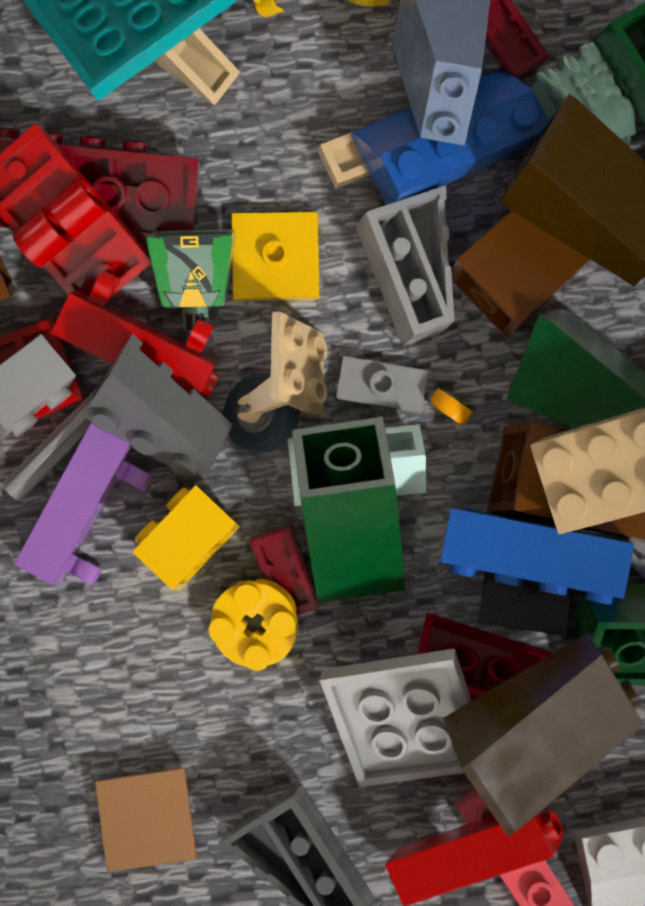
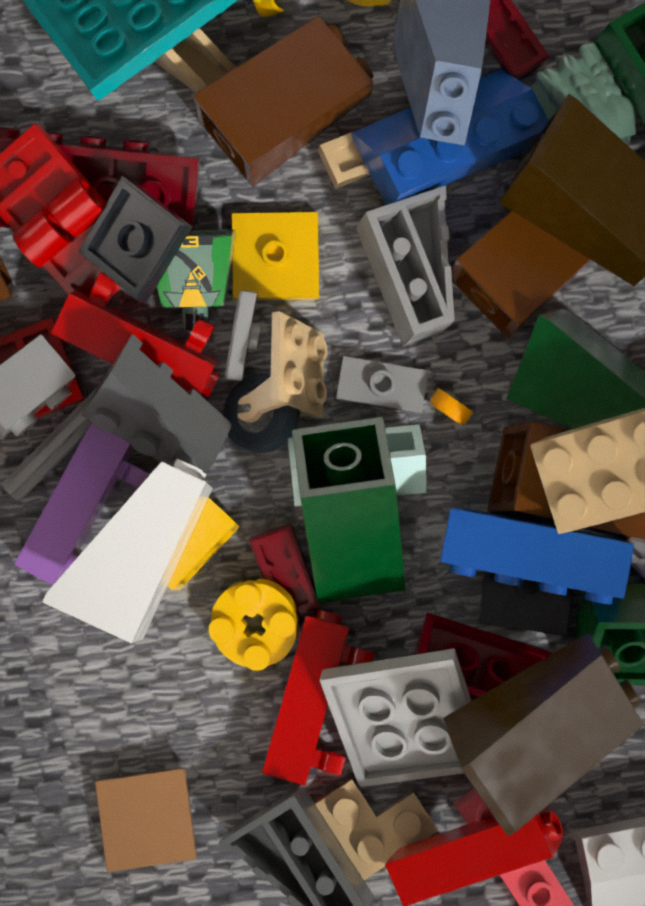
none -> white slope [42,459,213,643]
none -> black plate [78,176,192,303]
none -> reddish brown slope [193,16,374,187]
none -> light grey plate [225,290,261,381]
none -> red brick [262,609,374,786]
none -> tan plate [315,778,438,880]

